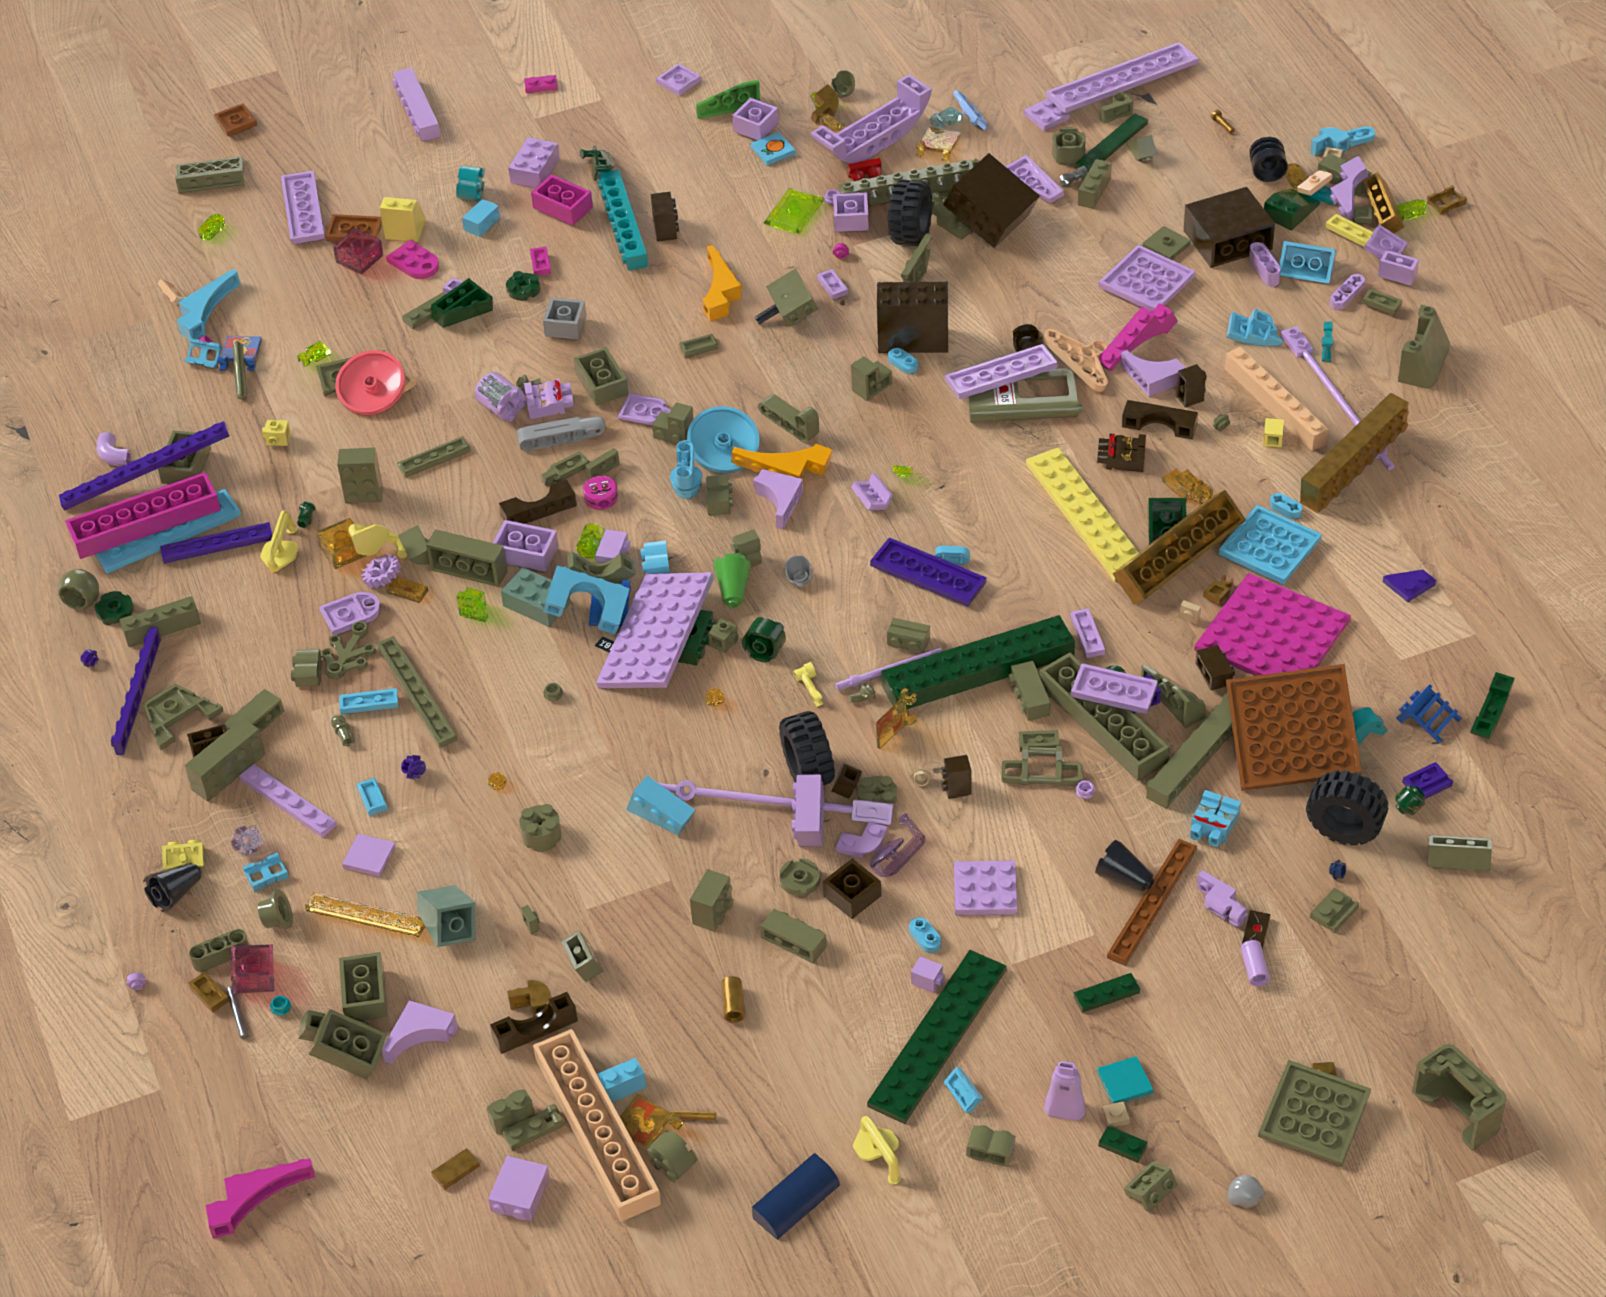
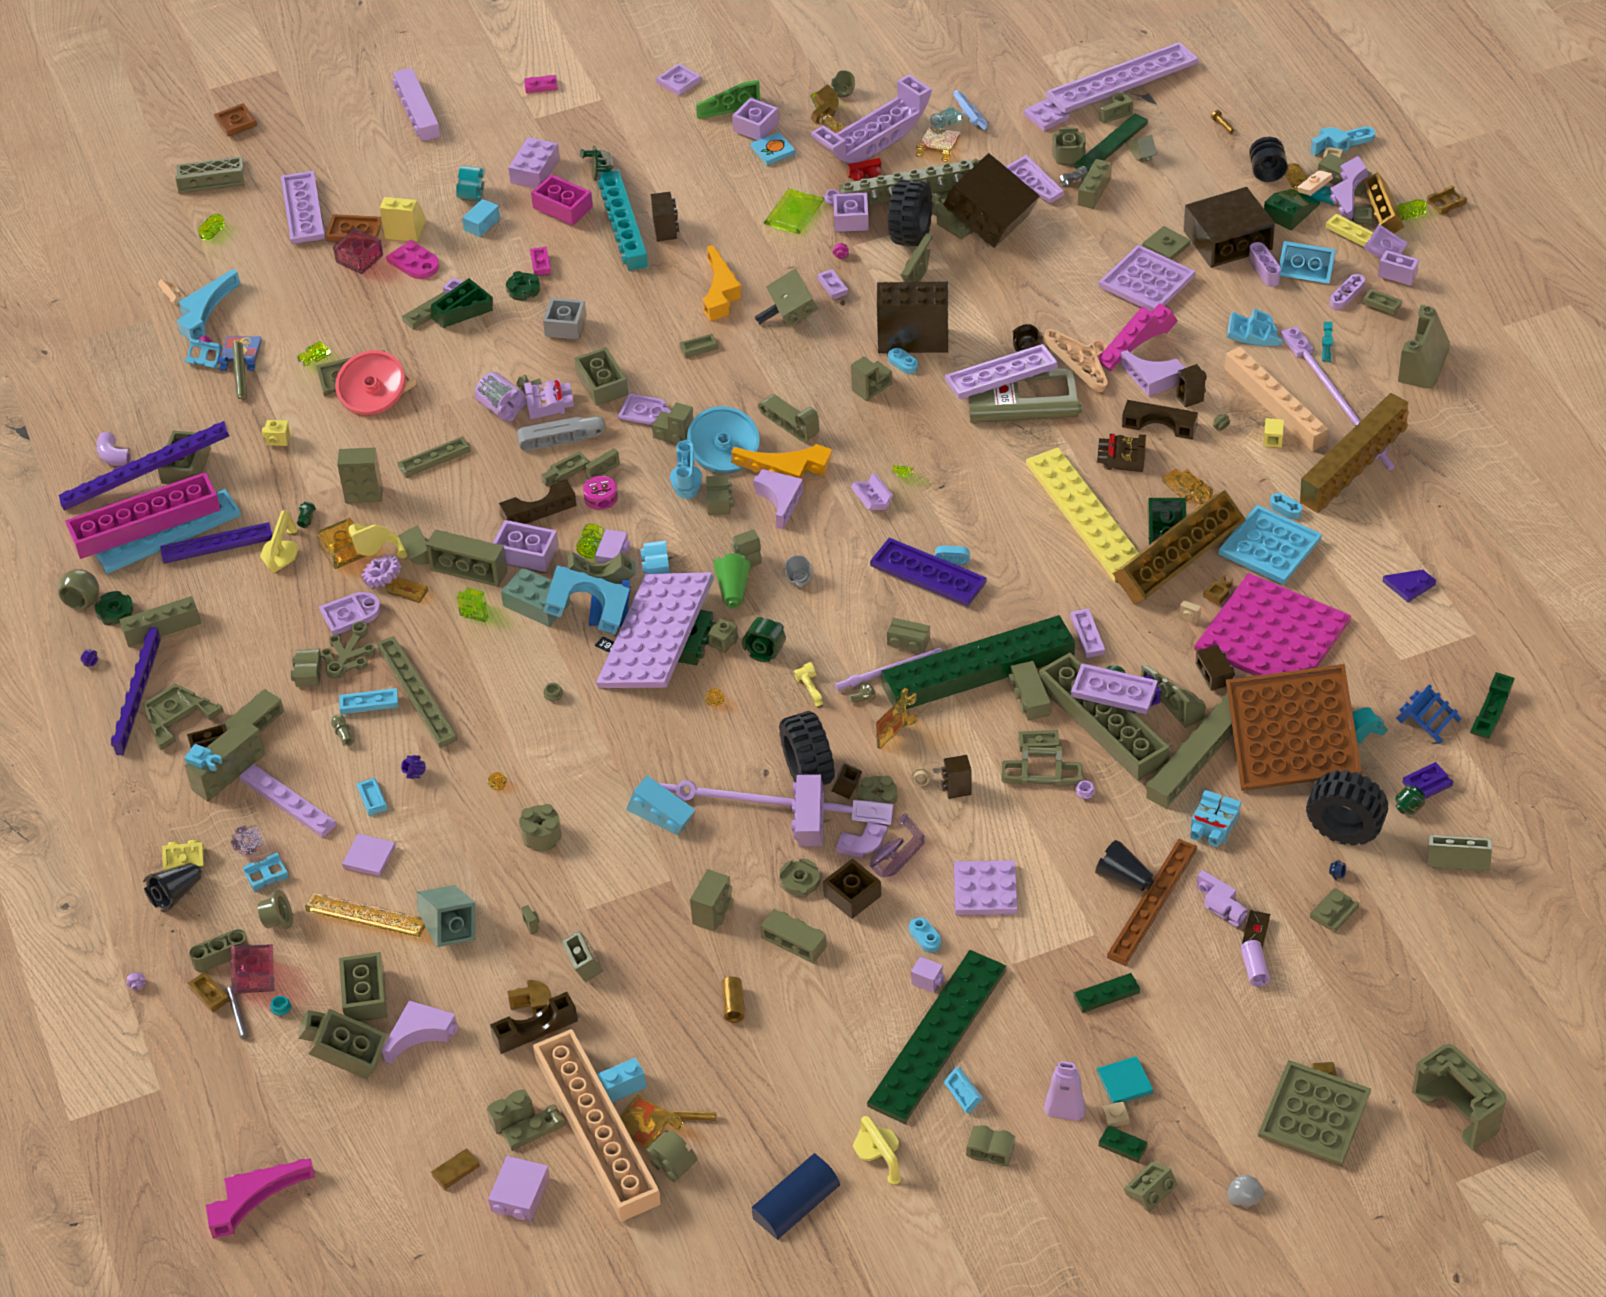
none -> medium azure plate [184,744,222,771]

